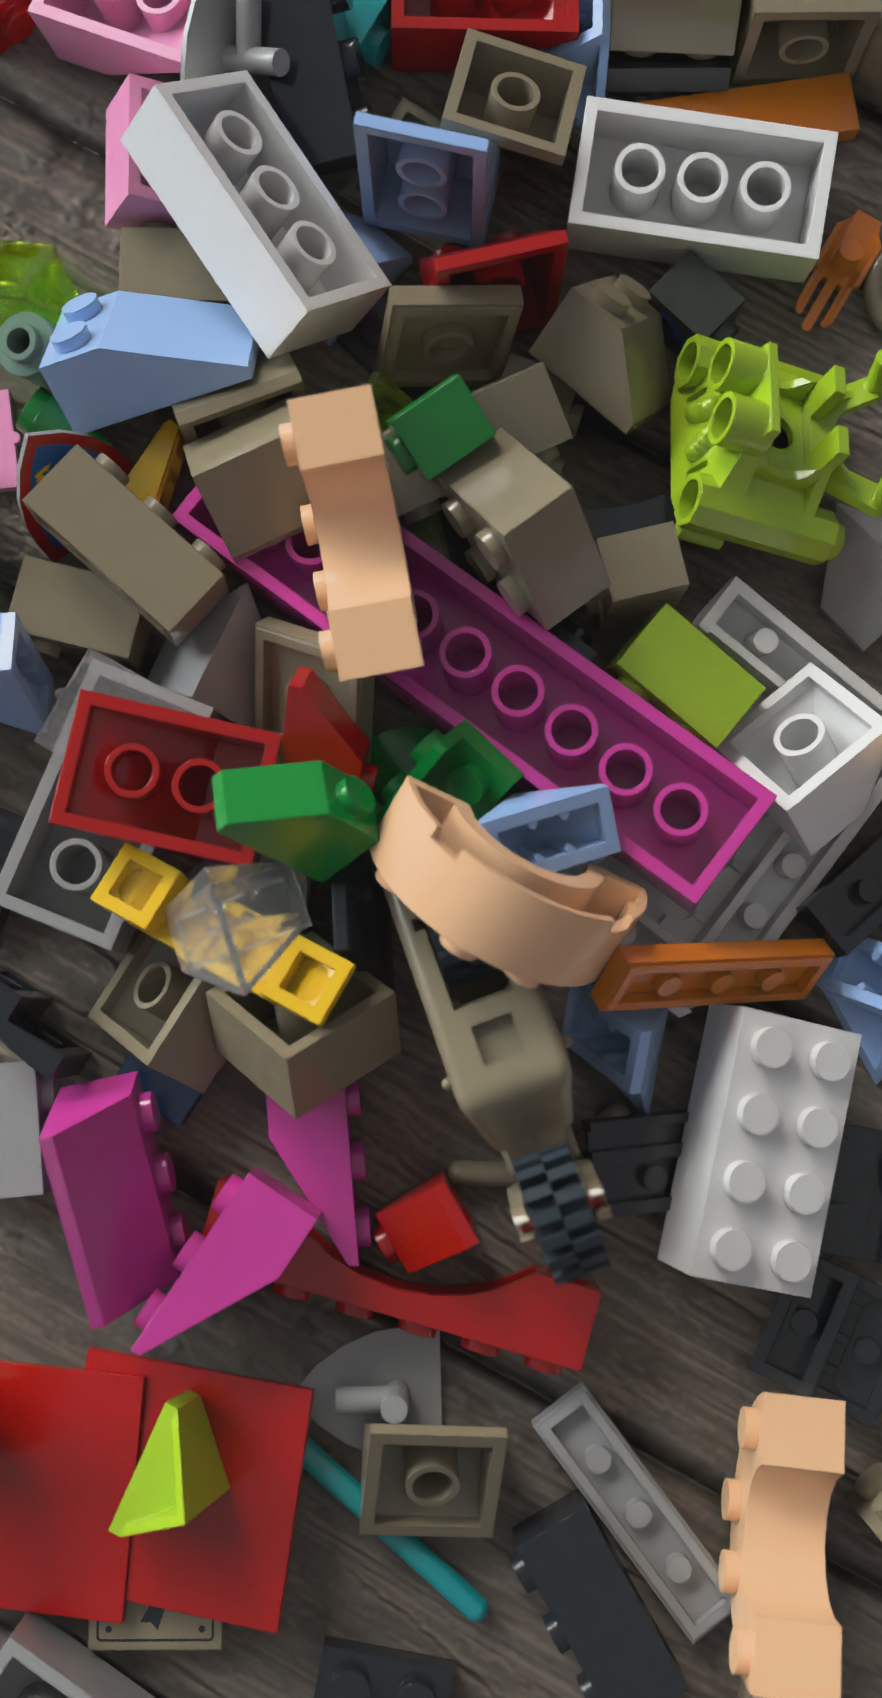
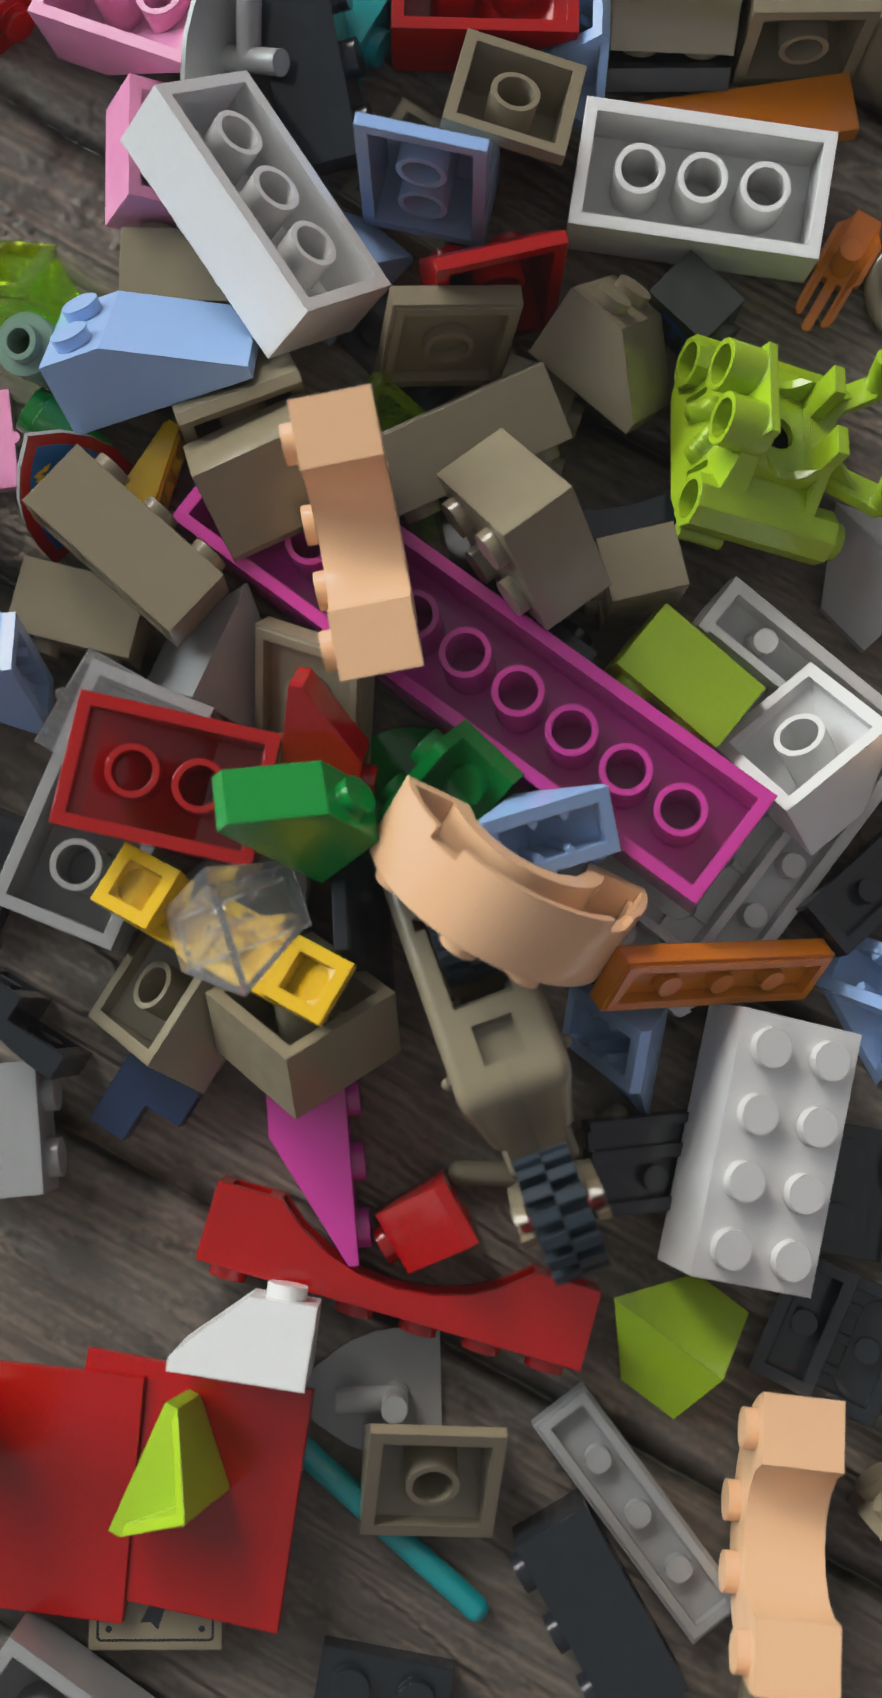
dark pink slope [38,1071,191,1330] -> none
dark pink slope [131,1166,322,1356] -> none
green brick [384,374,497,481] -> none
none -> white slope [166,1280,322,1393]
none -> lime slope [614,1275,749,1420]

